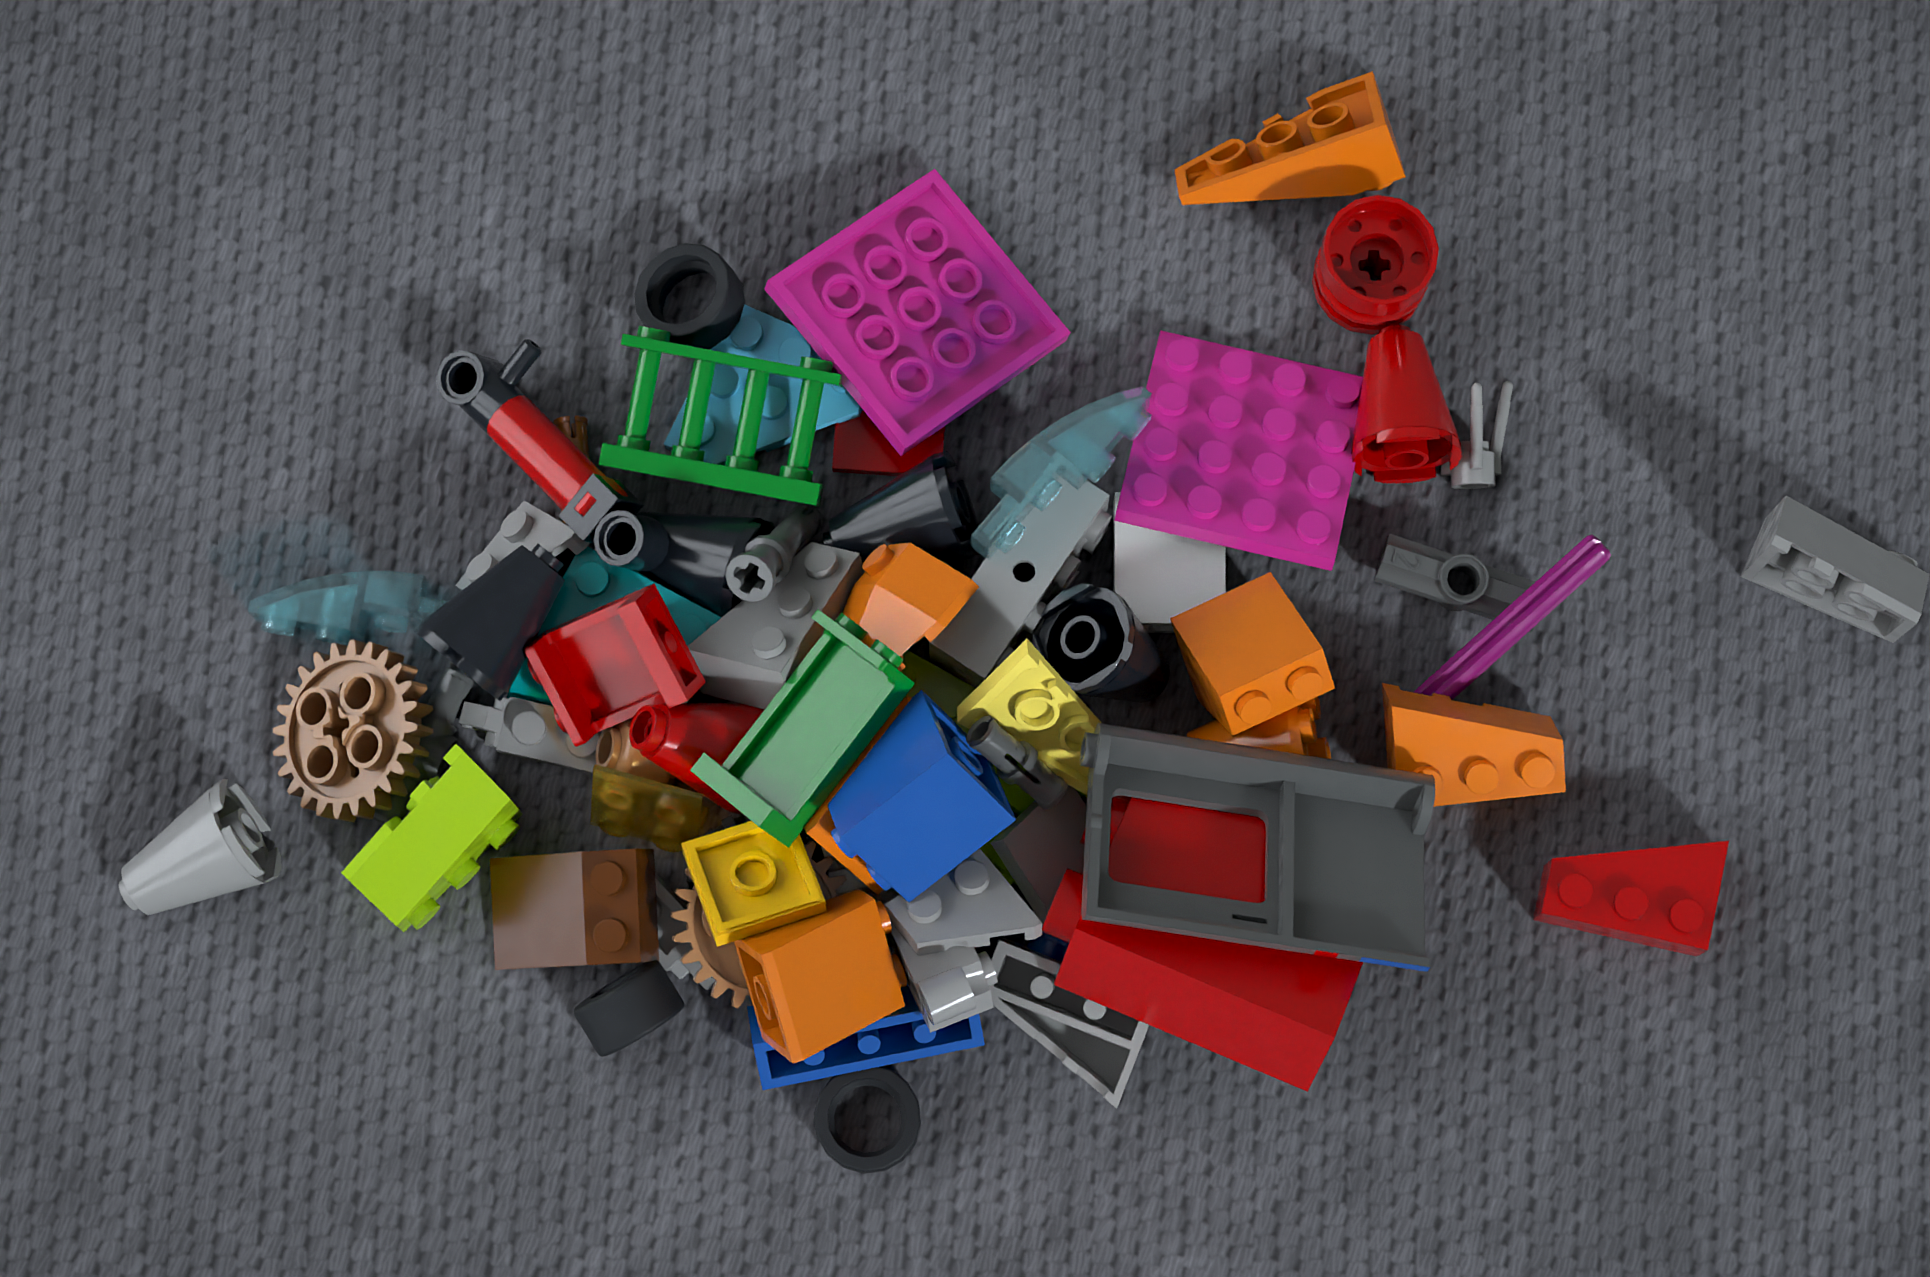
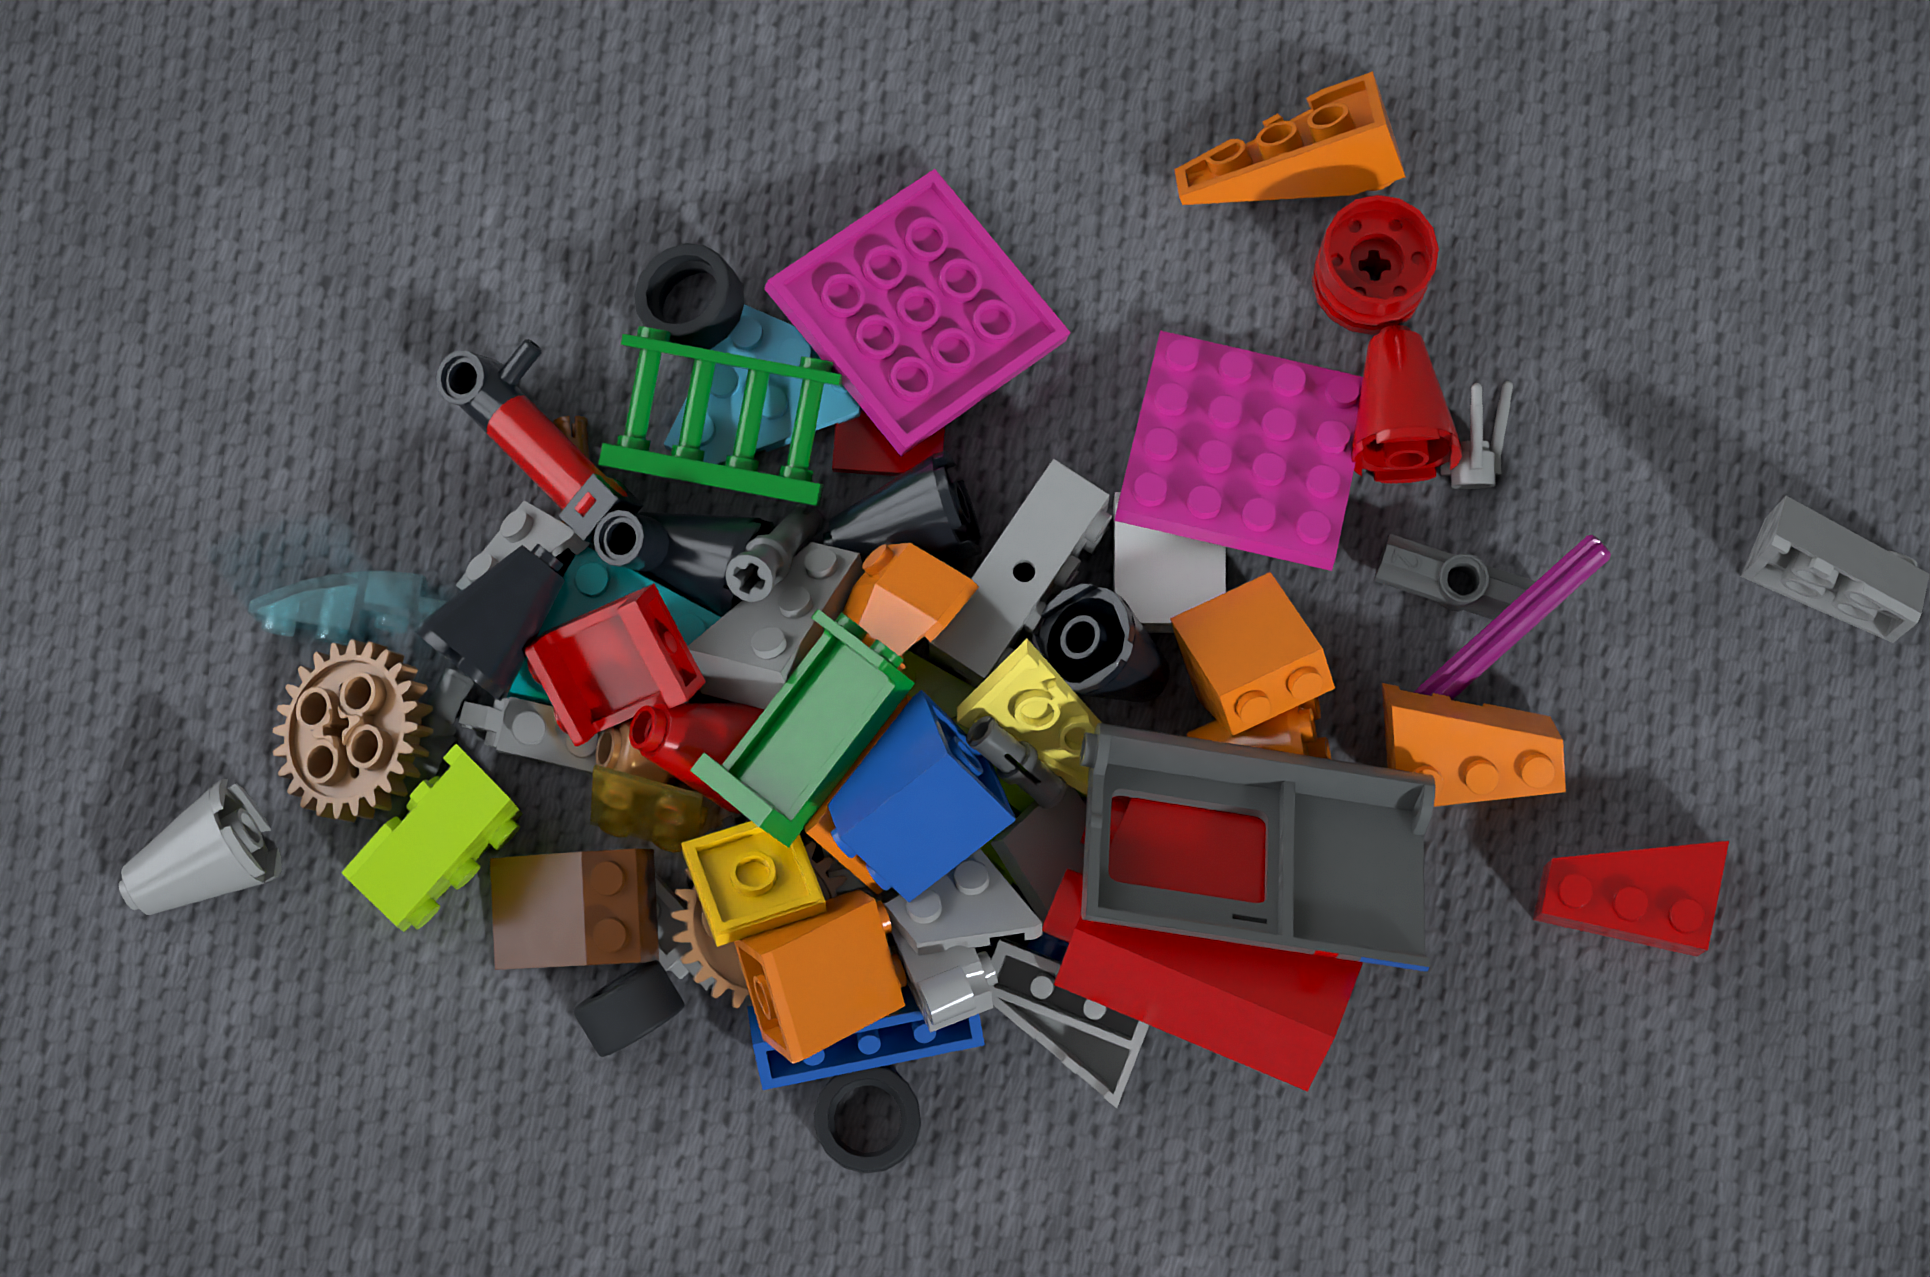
clear light blue slope [971,386,1152,560] -> none

